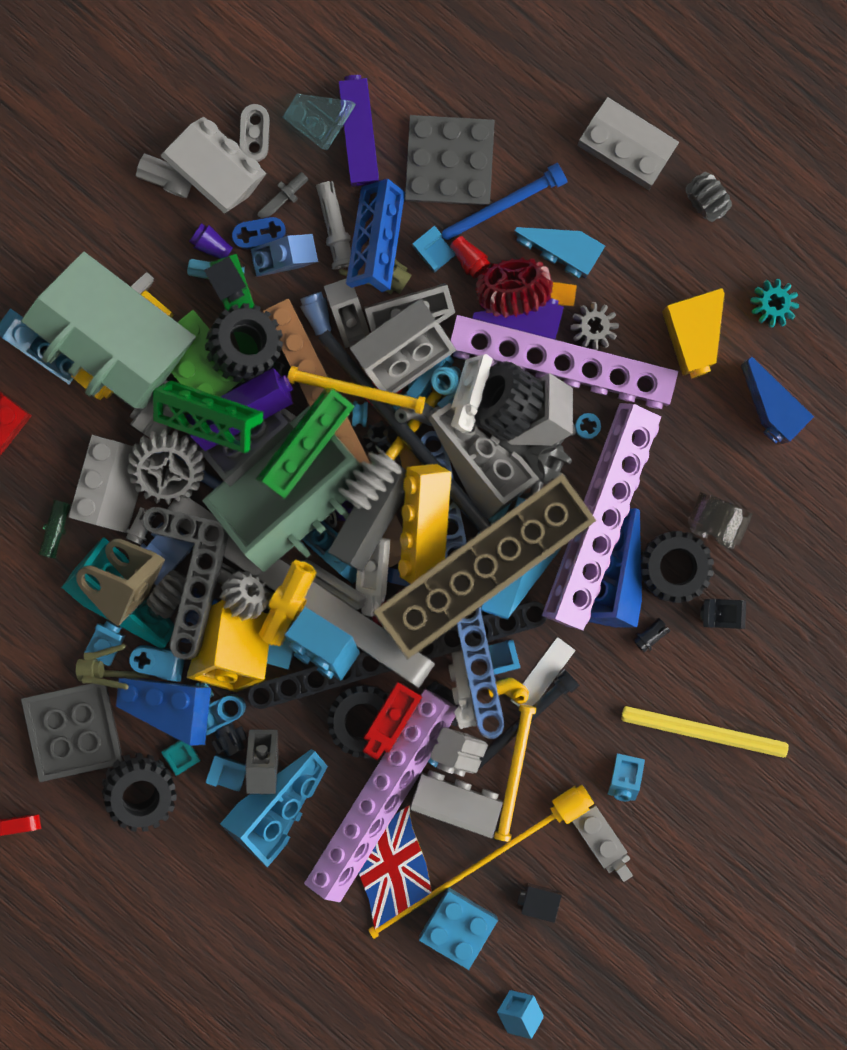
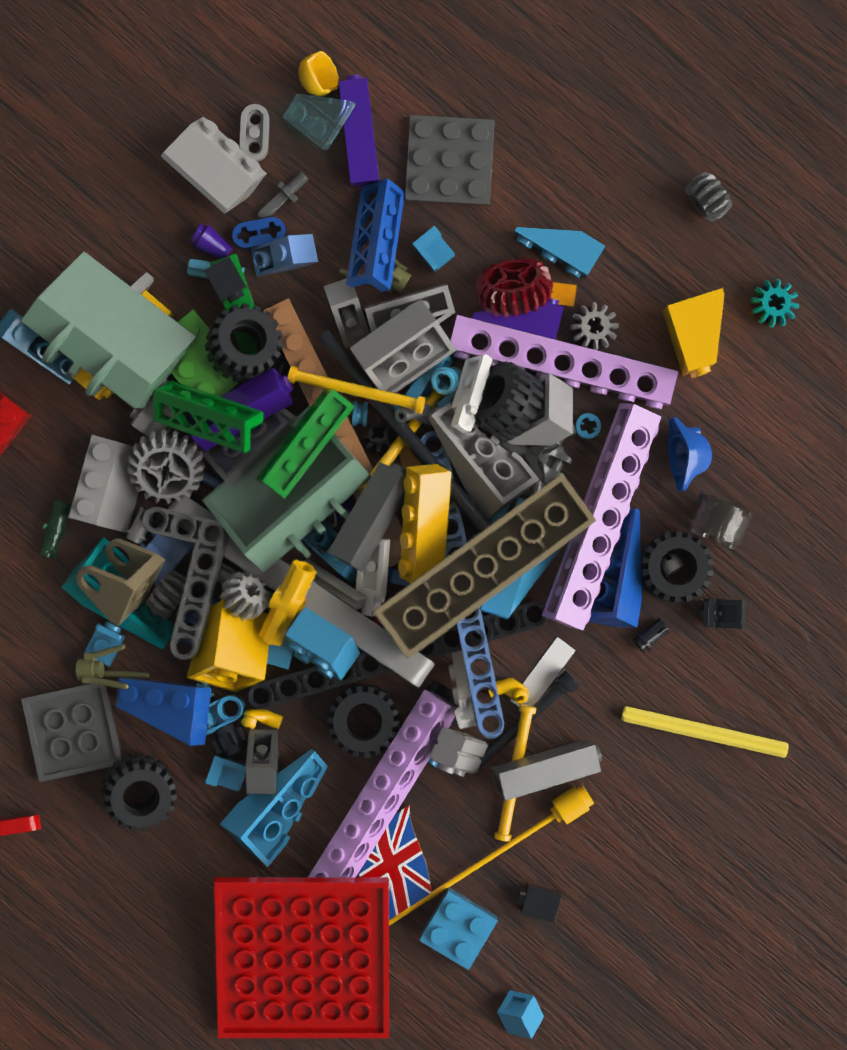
dark azure piece [129,645,186,682] -> none
light grey piece [135,153,192,198] -> none
teal tile [161,741,201,776] -> none
medium blue cone [300,292,332,336] -> none
light grey pin [316,181,351,269] -> none
light grey piece [338,446,402,510] -> none
red hinge [362,681,422,760] -> none
light grey slope [410,770,503,838] -> none
blue piece [442,163,568,240] -> none
red cone [450,236,491,278] -> none
dark azure panel [488,639,520,675] -> none
light grey hinge [572,805,633,882] -> none
light grey slope [577,97,679,190] -> none
dark azure bracket [608,753,645,802] -> none
blue slope [741,357,814,444] -> none
none -> red plate [214,877,389,1038]
none -> yellow arm [241,709,283,729]
none -> yellow hair [298,51,339,97]
none -> brick [491,739,602,801]
none -> light grey hinge [660,553,685,577]
none -> blue hat [668,417,712,492]

